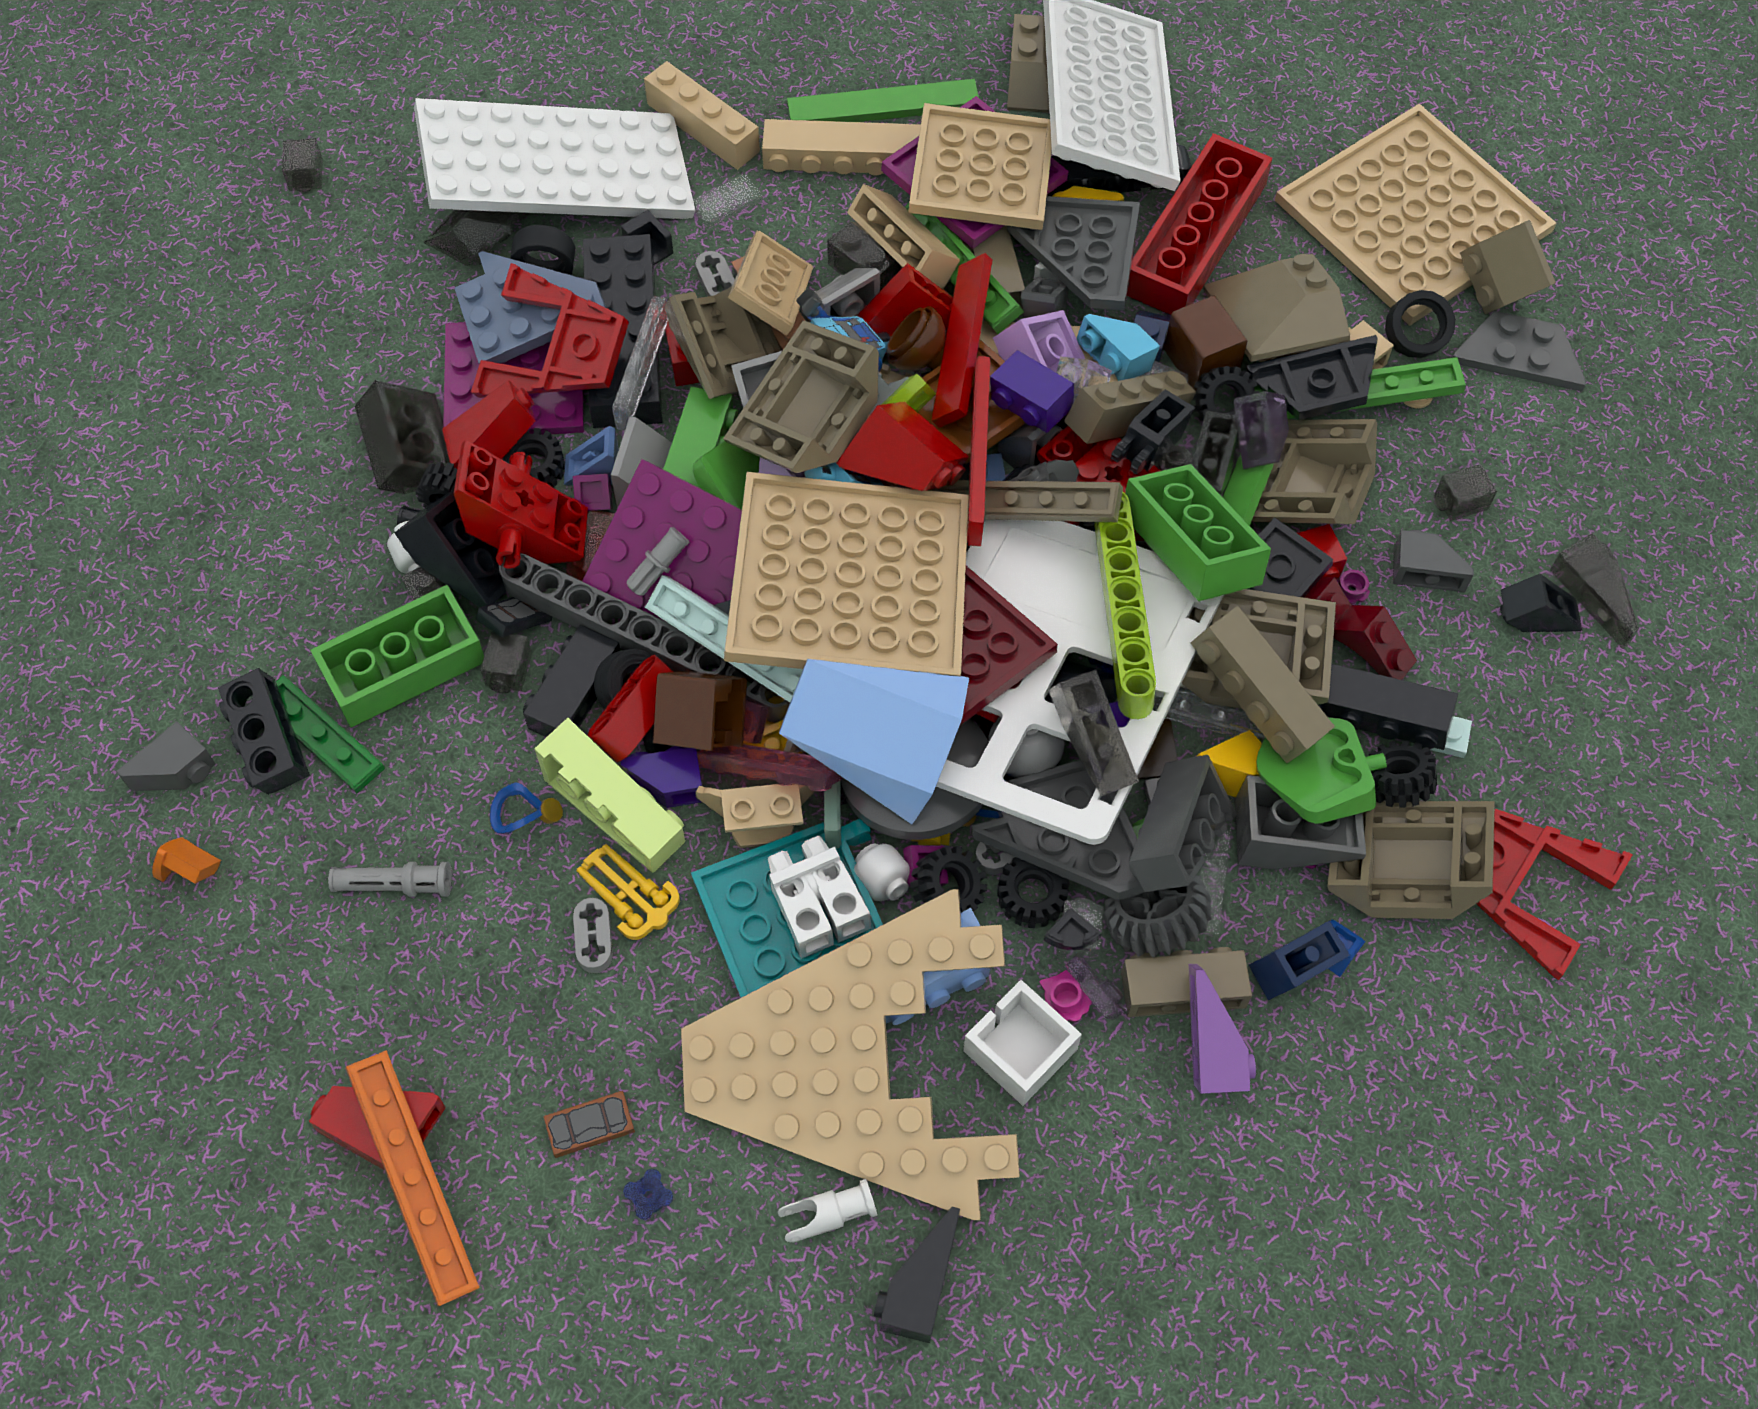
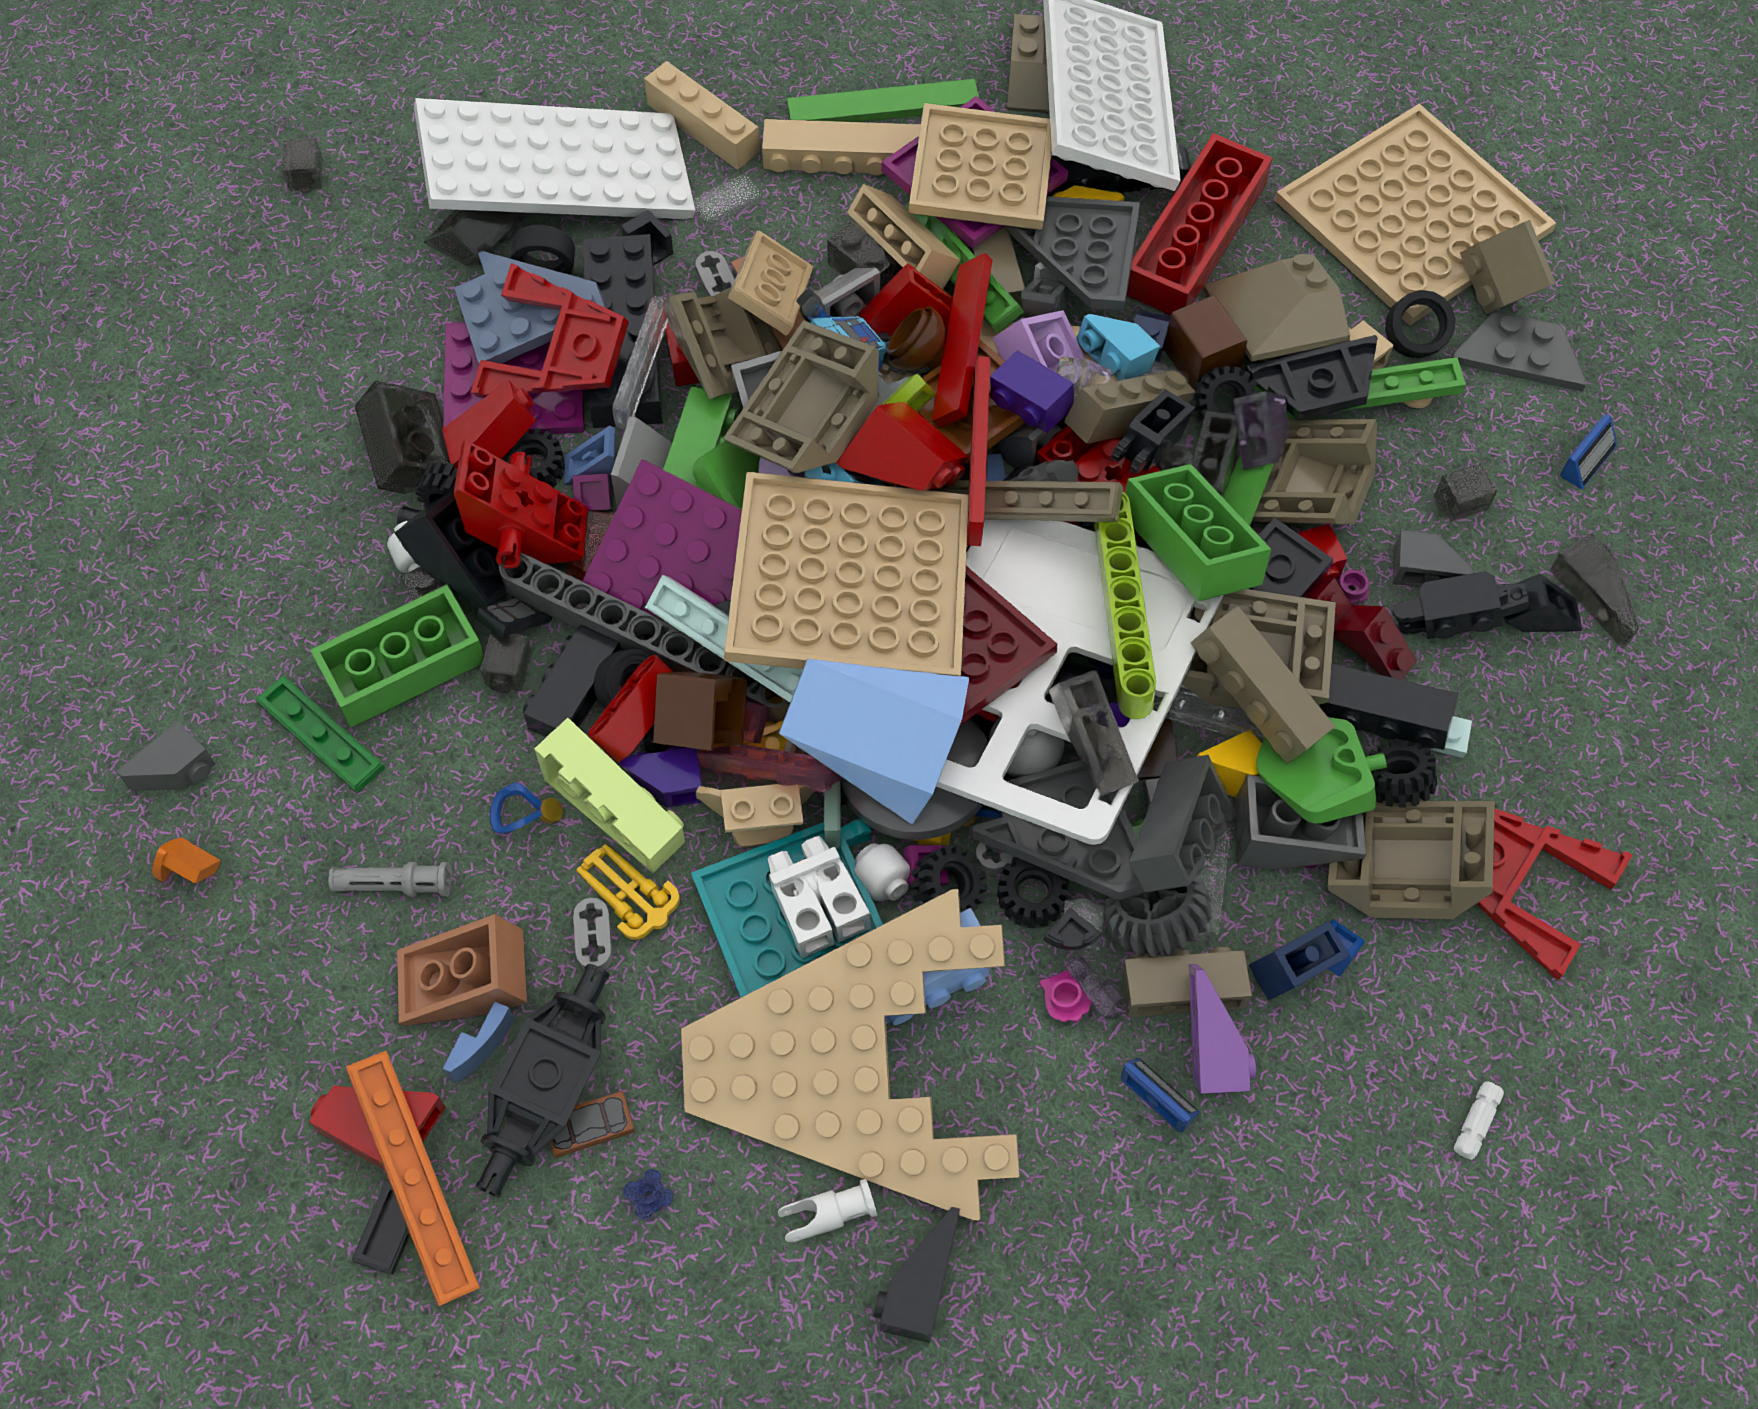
black brick [218,668,310,795] -> none
light grey axle [627,527,690,596] -> none
white piece [963,980,1082,1106] -> none
none -> black tile [352,1180,410,1275]
none -> nougat slope [397,914,527,1026]
none -> medium blue slope [443,1002,515,1083]
none -> black plate [475,964,610,1198]
none -> blue slope [1121,1058,1200,1133]
none -> black hinge [1392,571,1529,639]
none -> white axle [1454,1081,1504,1160]
none -> slope [1560,414,1617,489]

